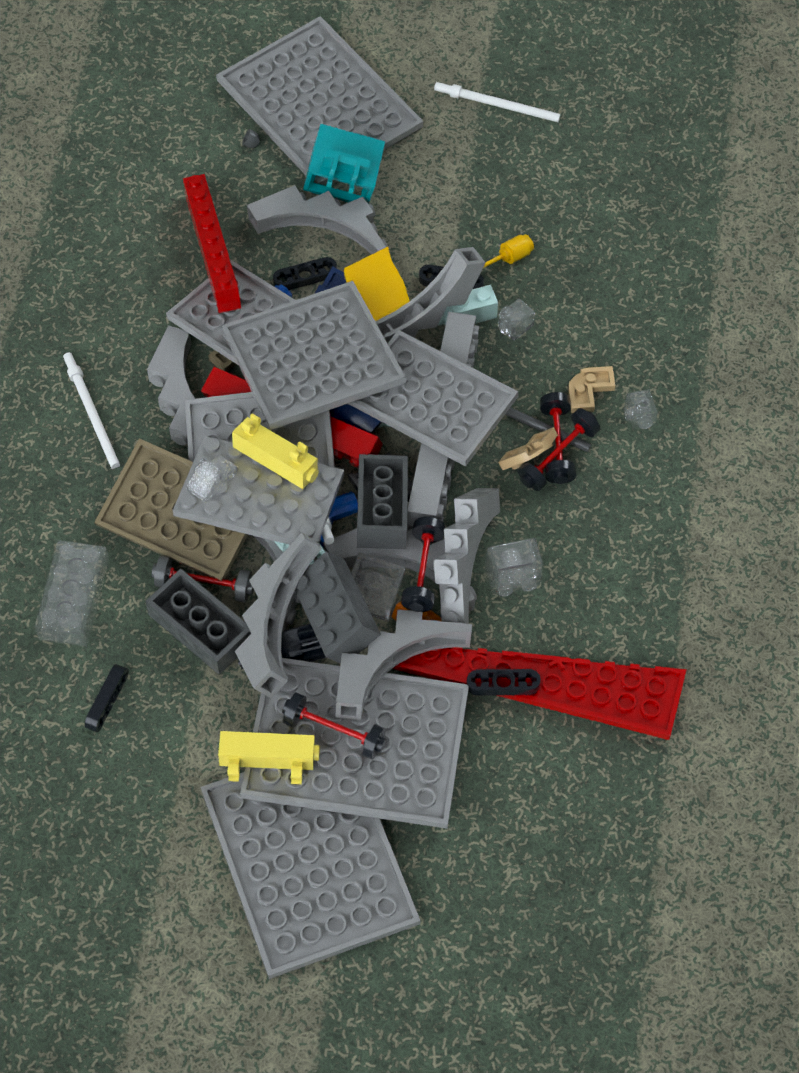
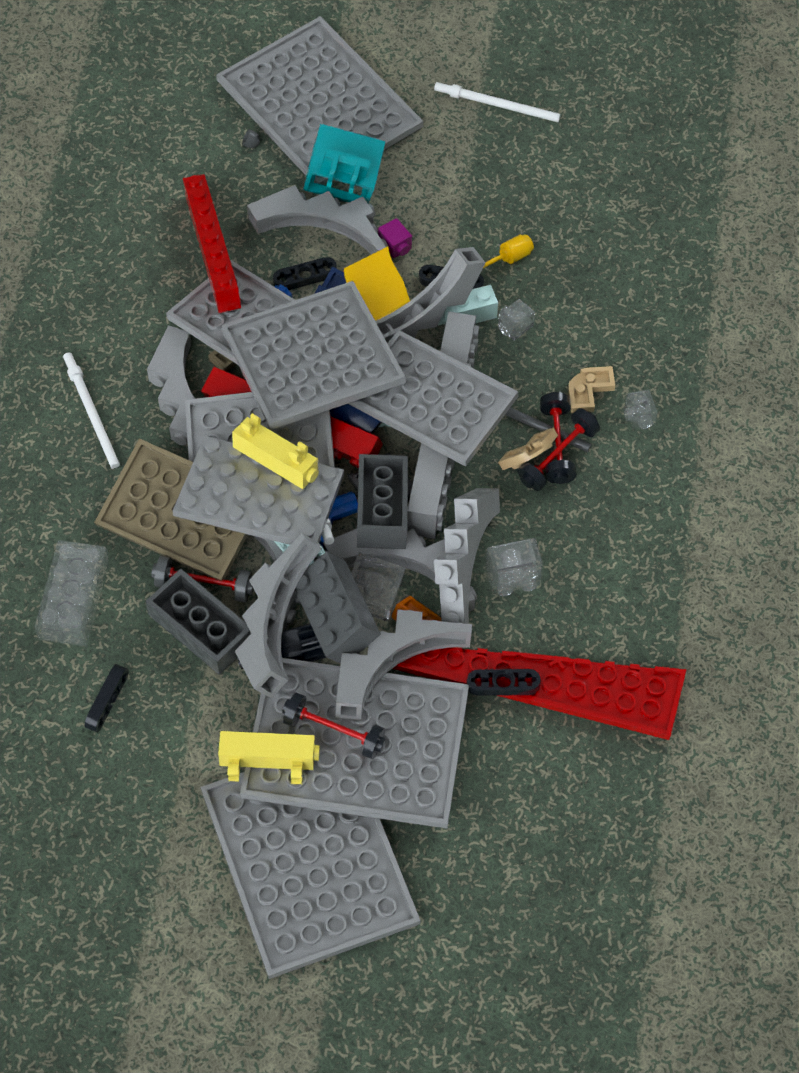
clear slope [187,454,238,502] -> none
black axle [401,517,445,612] -> none
none -> magenta brick [378,218,412,259]

